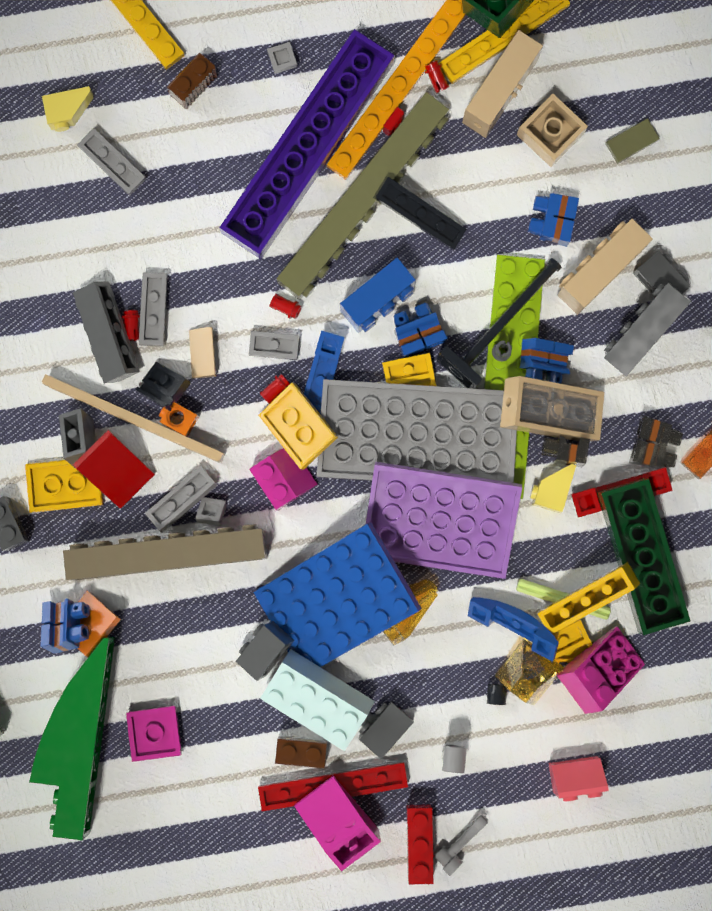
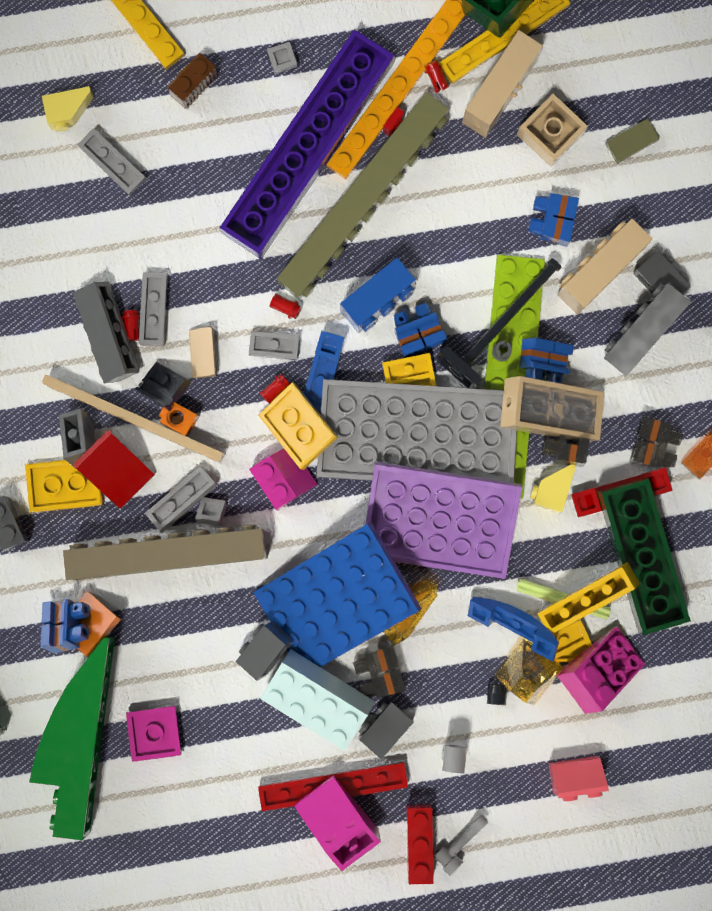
reddish brown brick [275,736,327,768] -> none
black plate [373,176,467,250] -> none
none -> clear smoke hips [353,645,406,698]

